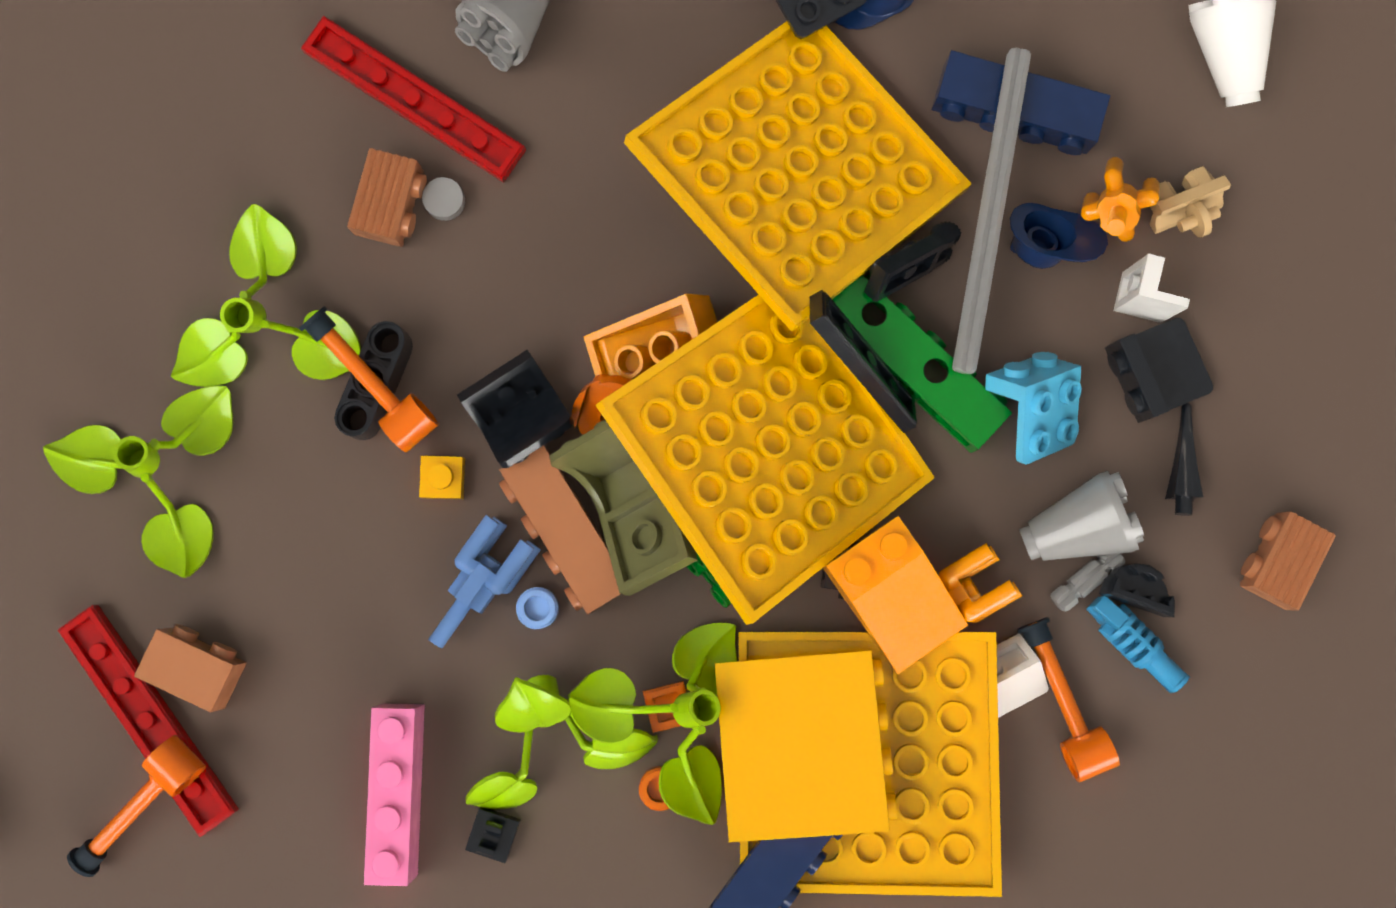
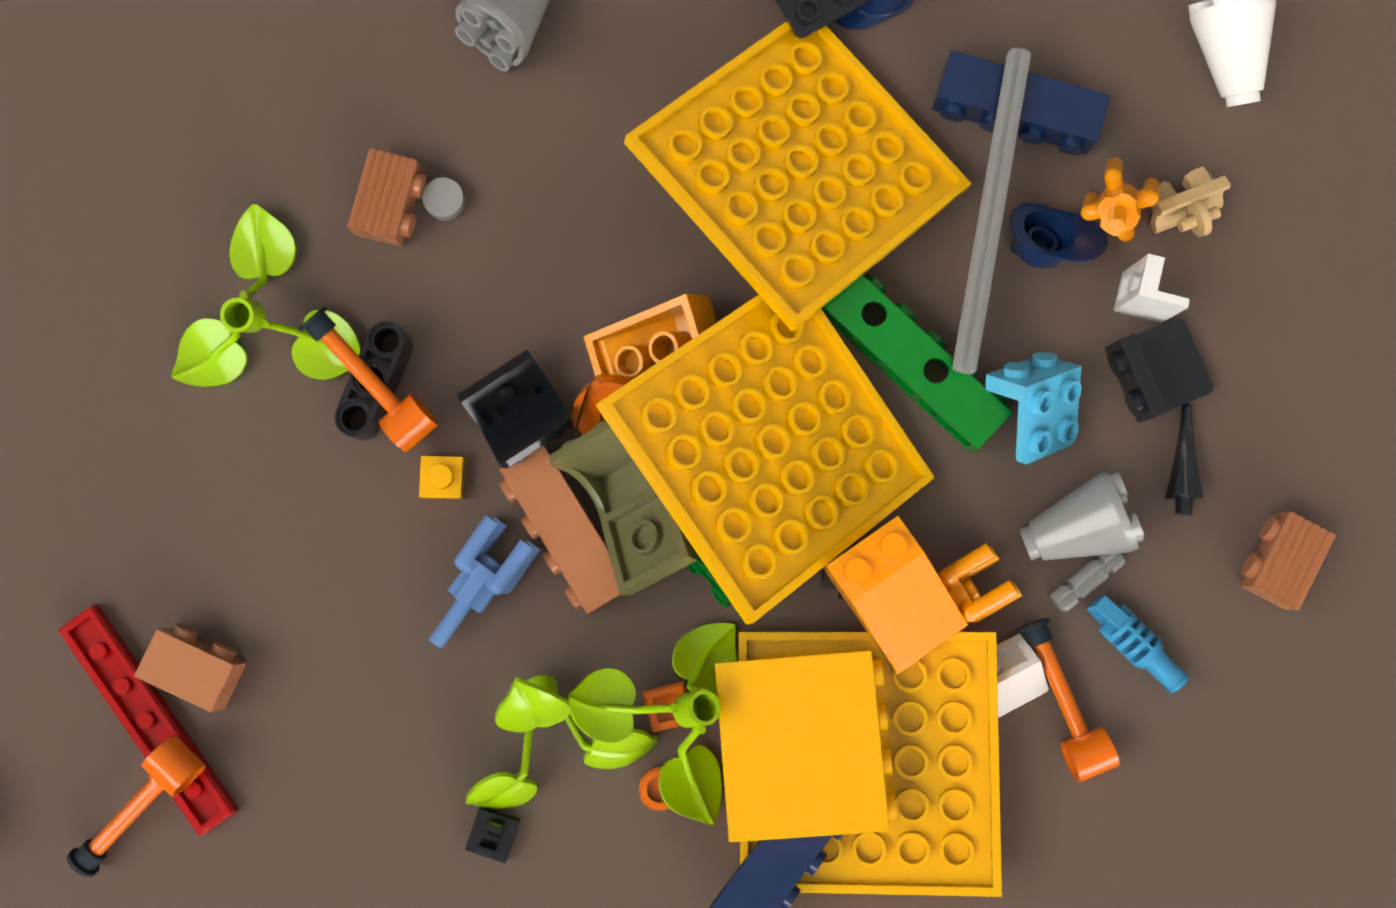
lime plant [43,386,233,578] -> none
red tile [301,16,526,183] -> none
bright pink brick [364,703,425,886] -> none
light blue tile [516,587,559,629] -> none
black tile [809,290,917,433] -> none
black hinge [864,221,962,302] -> none
black plate [1099,564,1175,617] -> none

